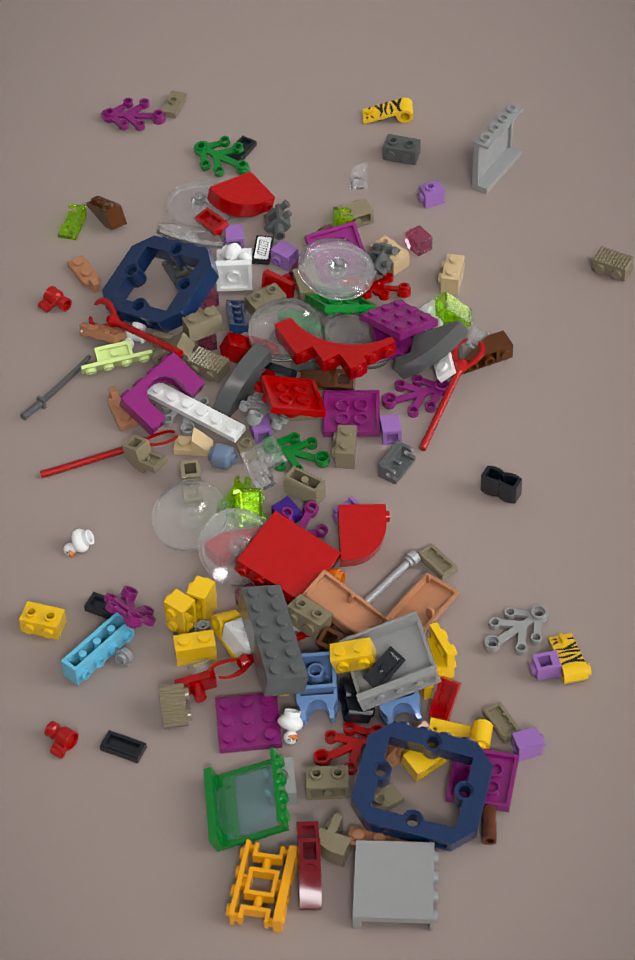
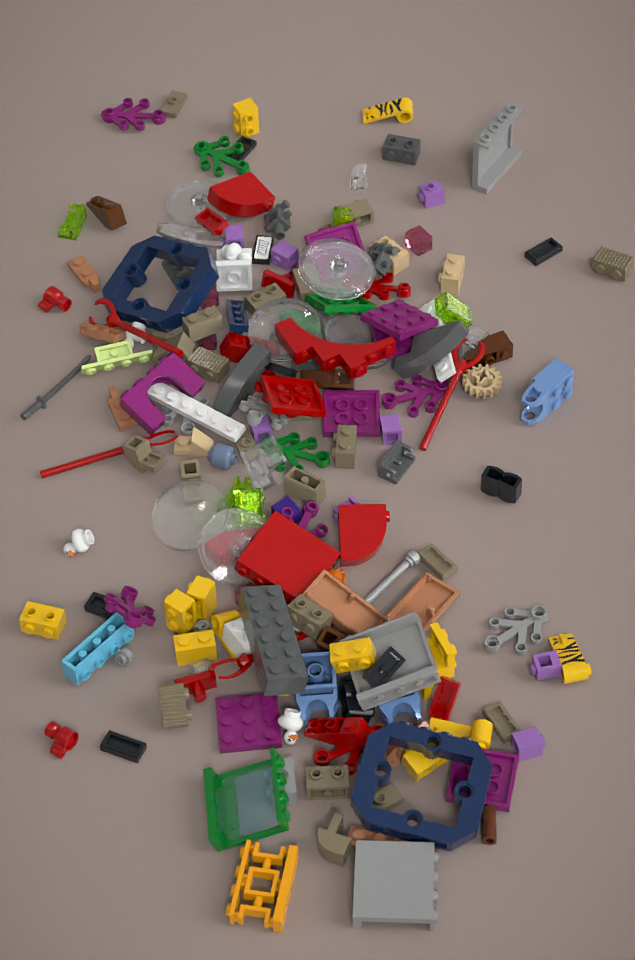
dark red slope [296,821,322,910] -> none
none -> yellow brick [231,98,260,138]
none -> red slope [304,717,373,750]
none -> tan gear [462,364,502,399]
none -> medium blue brick [521,358,574,425]
none -> black tile [524,237,563,266]

